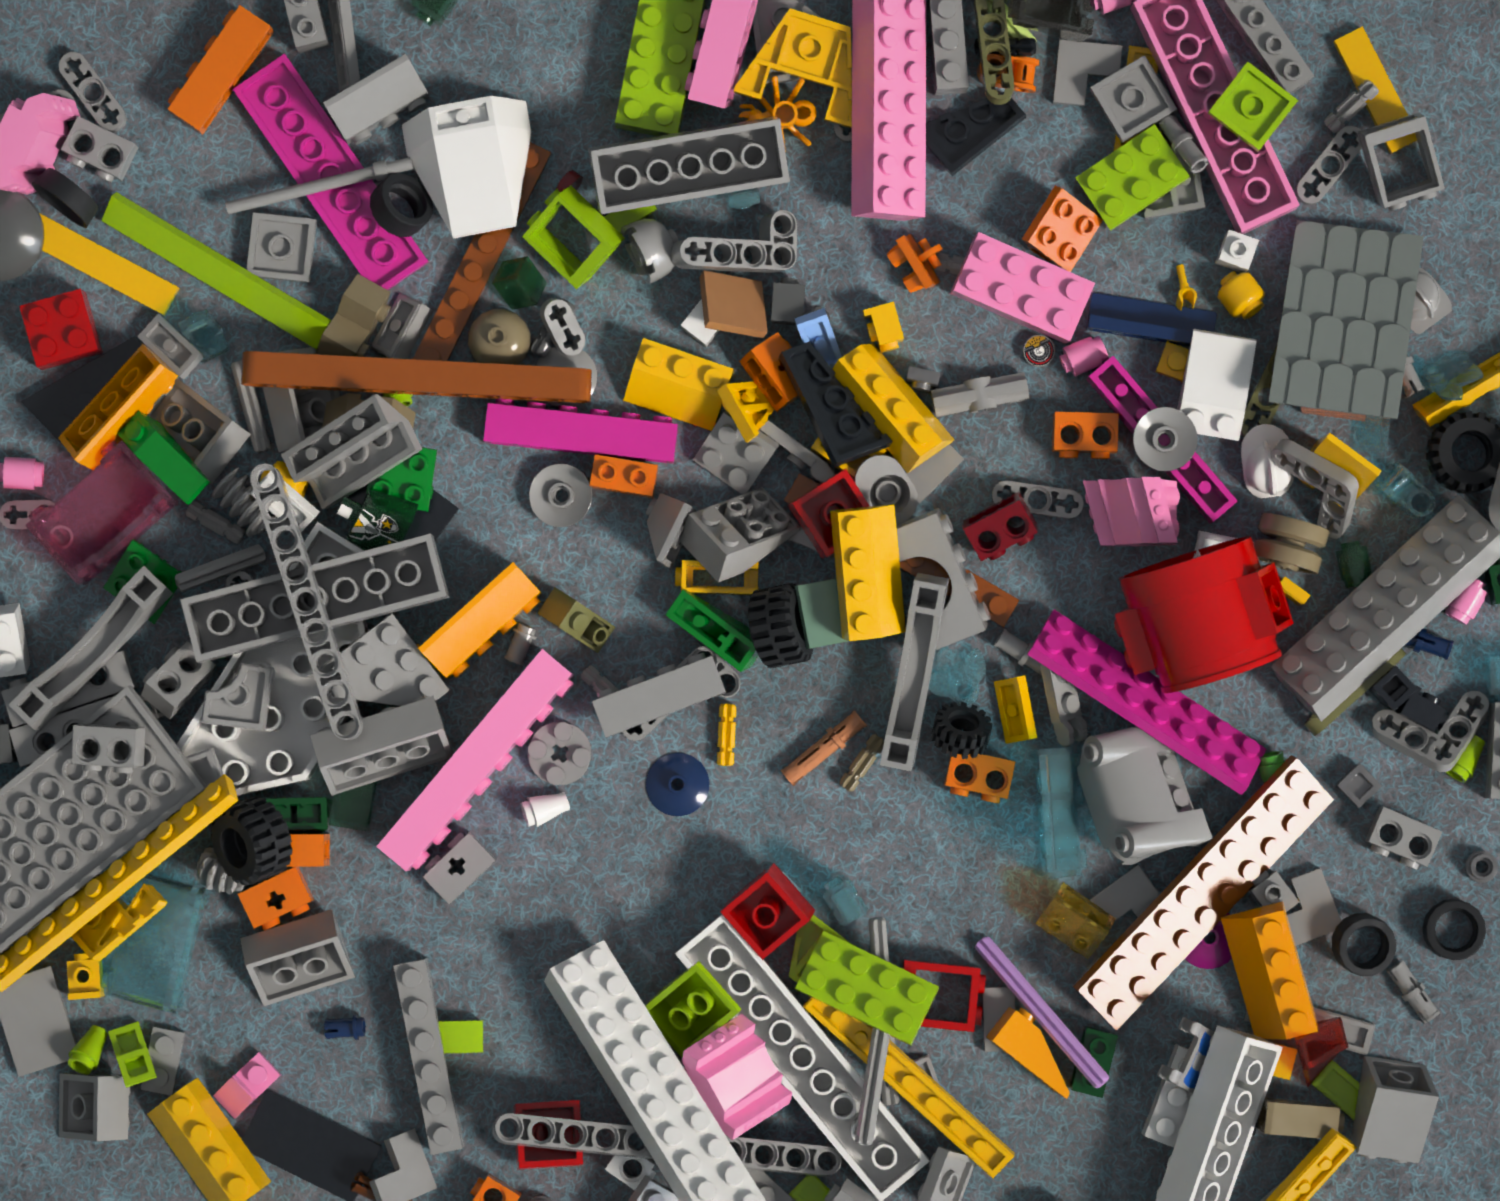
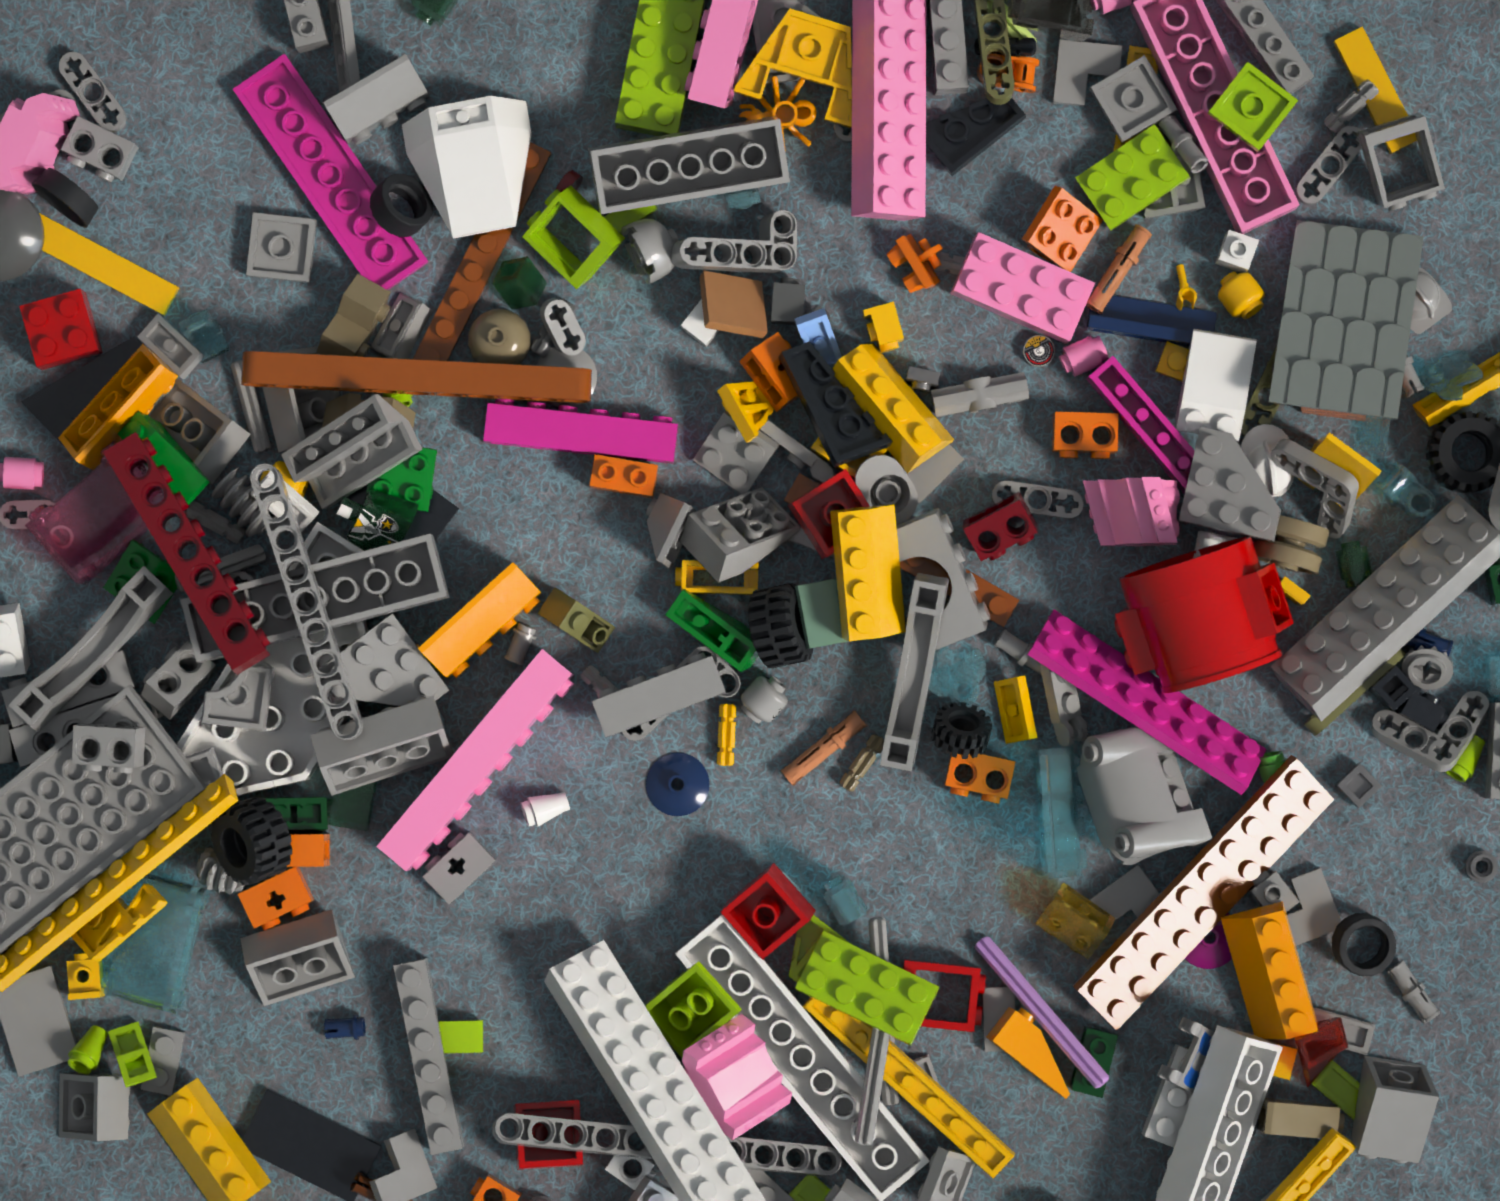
lime tile [101,192,332,349] -> none
orange brick [168,5,275,135] -> none
bright pink slope [213,1052,281,1119] -> none
light grey bar [225,157,414,214] -> none
light grey plate [528,722,591,785] -> none
light grey dish [529,464,592,527] -> none
yellow slope [623,338,734,431] -> none
light grey dish [1133,407,1198,471] -> none
light grey brick [1365,806,1442,870] -> none
black tyre [1422,899,1486,960] -> none
bright pink brick [1444,579,1488,625] -> none
none -> dark red brick [103,432,271,675]
none -> light grey head [741,676,788,724]
none -> nougat pin [1086,224,1152,314]
none -> light grey plate [1179,427,1281,542]
none -> light grey gear [1402,645,1453,690]

